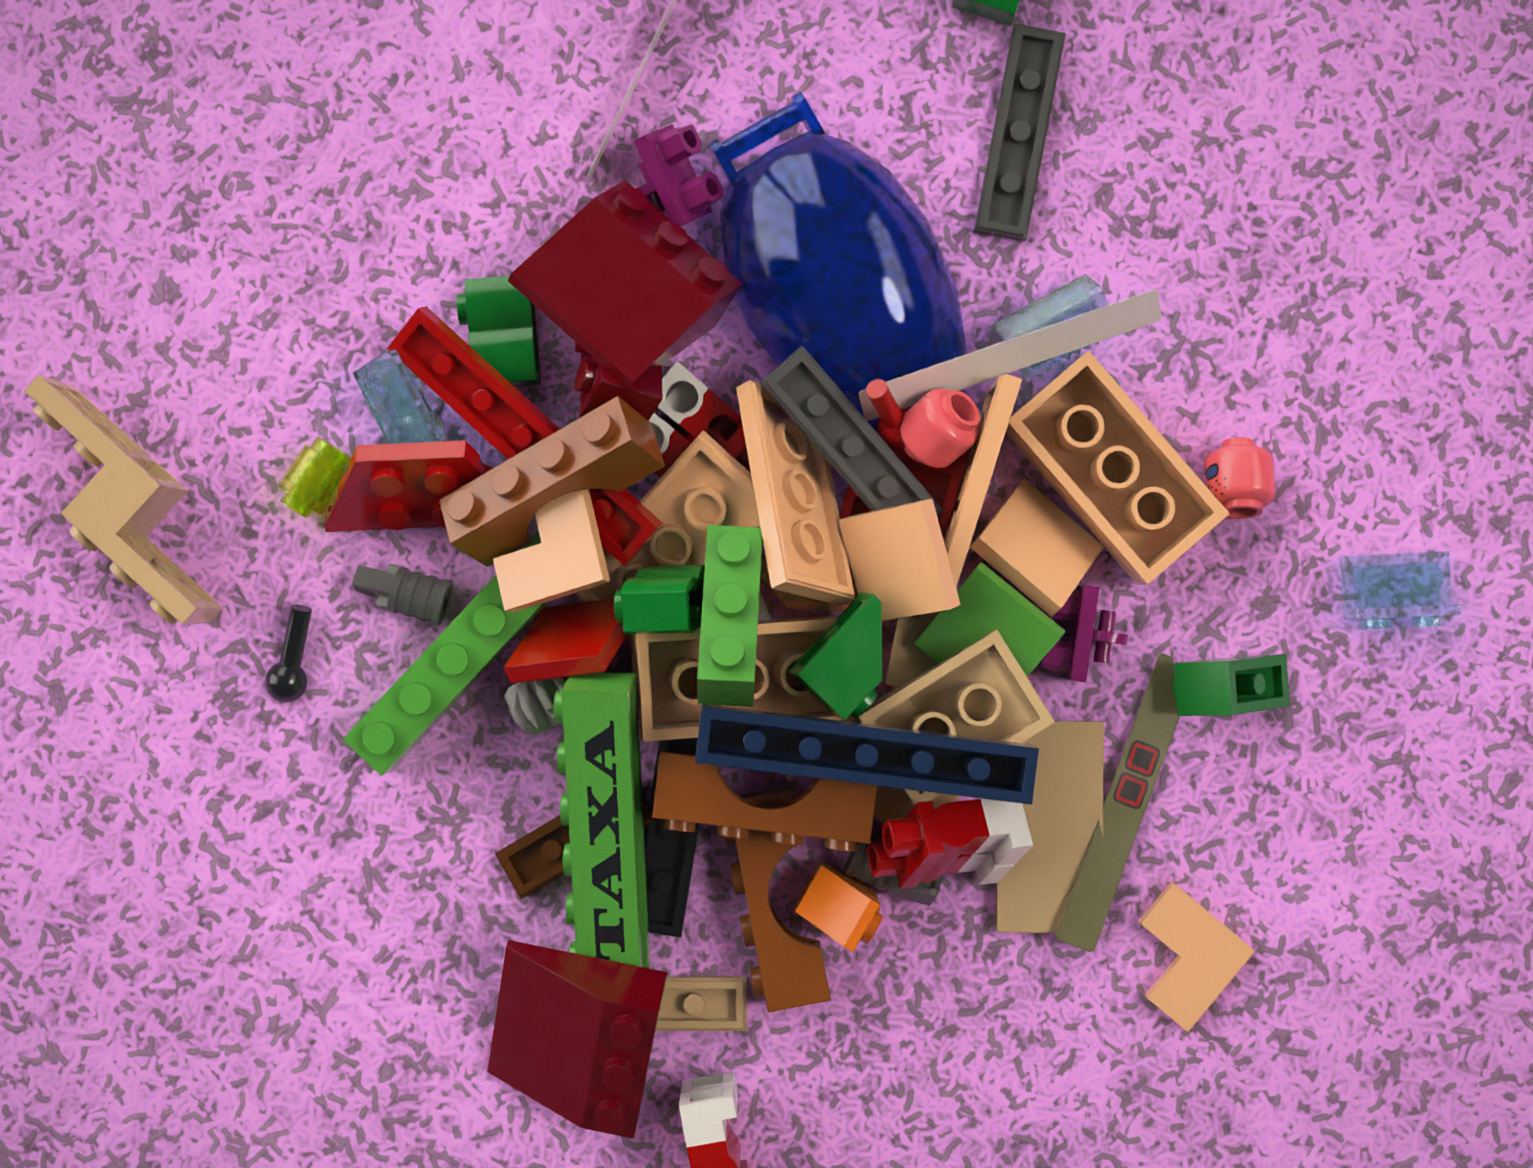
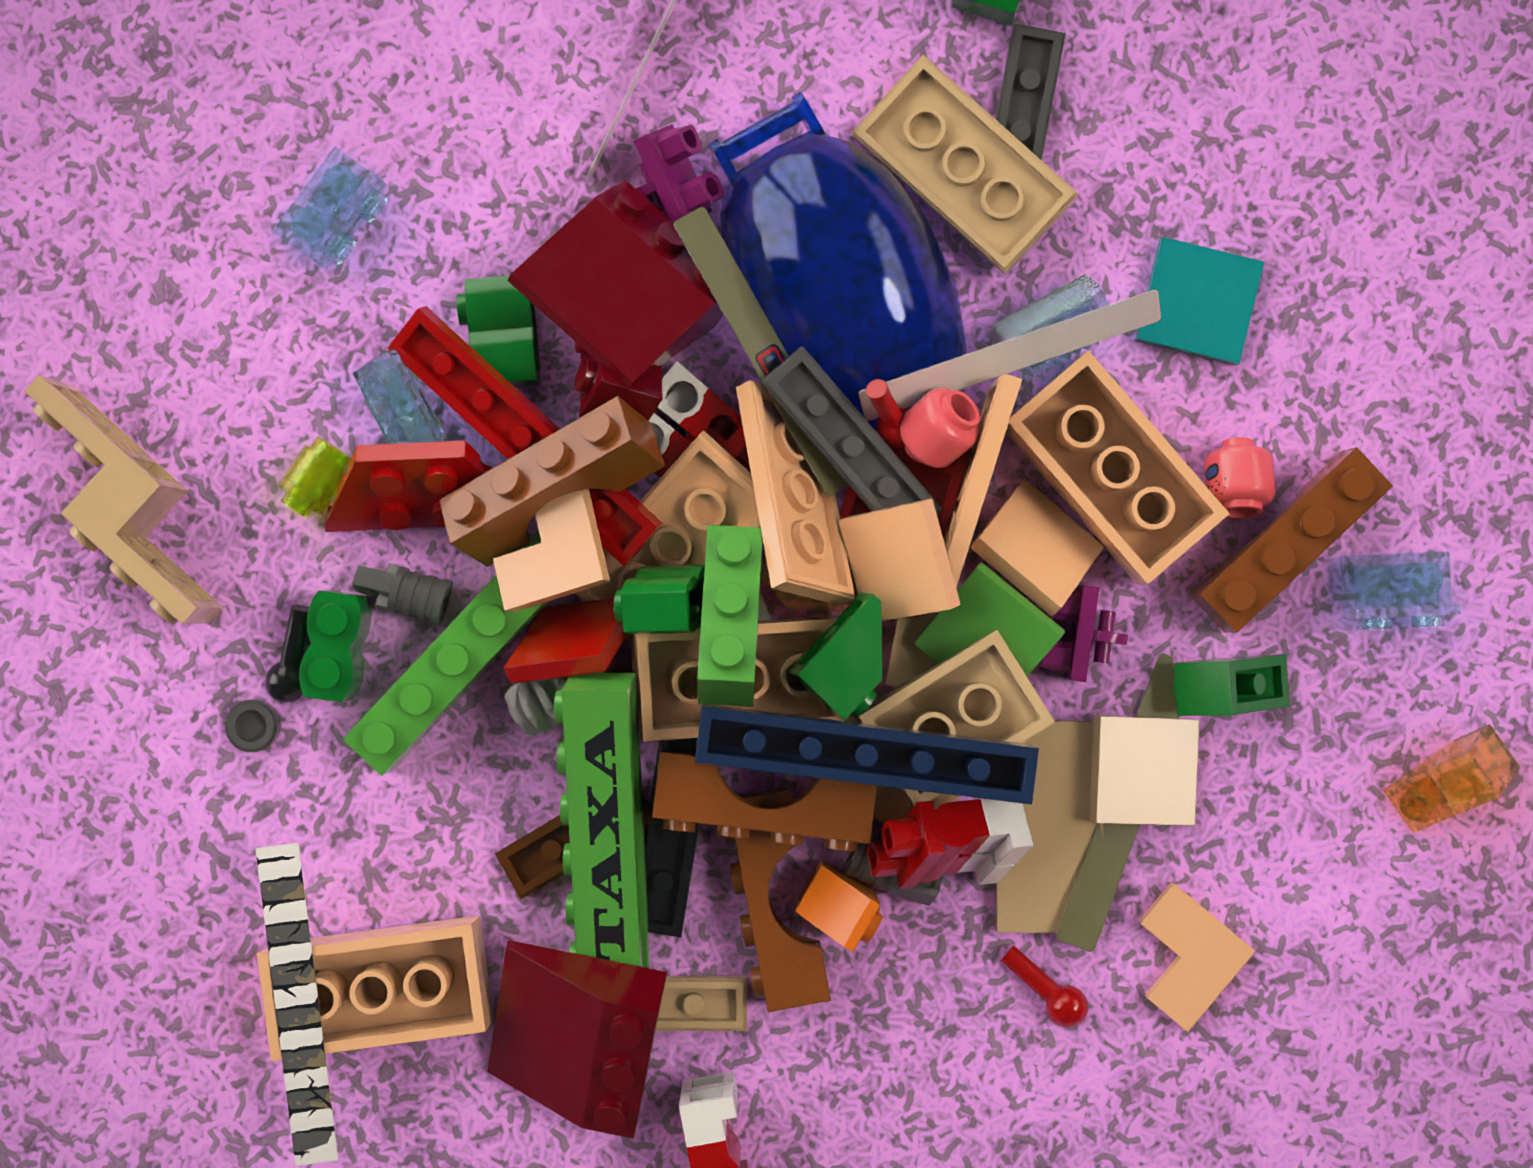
none -> dark grey tile [225,699,281,752]
none -> sticker [255,843,338,1166]
none -> light nougat brick [257,915,494,1061]
none -> clear light blue bracket [272,146,389,270]
none -> green brick [299,590,372,702]
none -> olive sticker [674,207,848,496]
none -> tan tile [851,55,1079,276]
none -> red bar [1000,945,1088,1028]
none -> tan tile [1089,715,1199,825]
none -> teal tile [1134,237,1264,366]
none -> dark orange arch [1189,447,1393,633]
none -> clear yellow slope [1383,724,1520,833]

